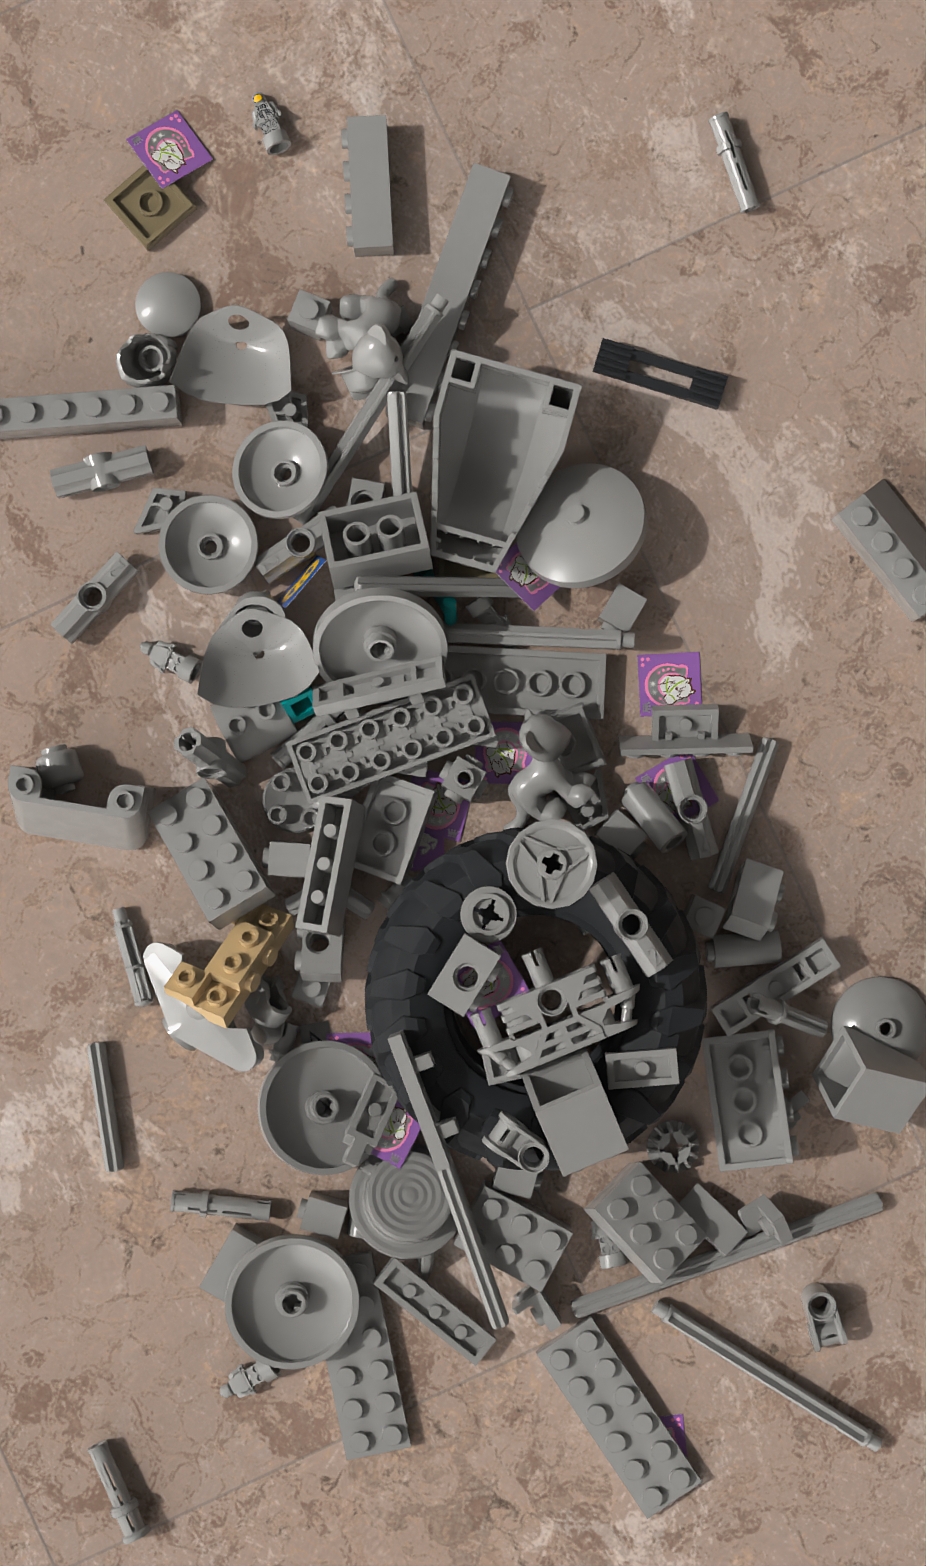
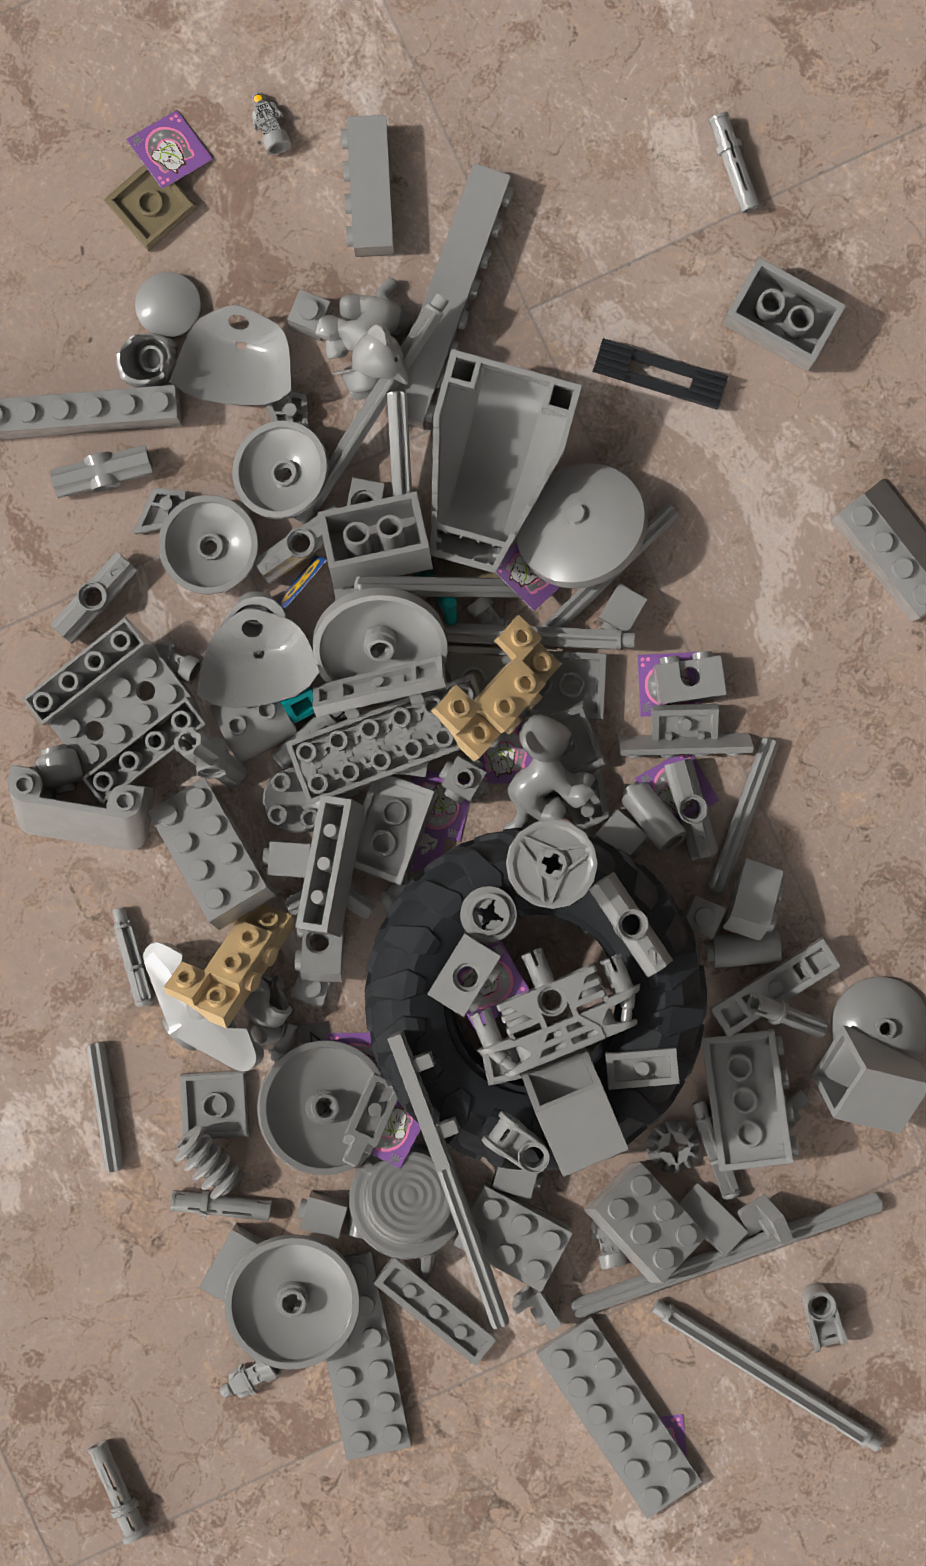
none -> light grey slope [22,618,207,804]
none -> light grey piece [174,1125,245,1199]
none -> light grey tile [179,1070,250,1139]
none -> tan bracket [431,615,562,761]
none -> light grey axle [541,504,679,647]
none -> light grey brick [652,651,727,705]
none -> light grey piece [692,1100,741,1200]
none -> light grey brick [722,257,846,371]

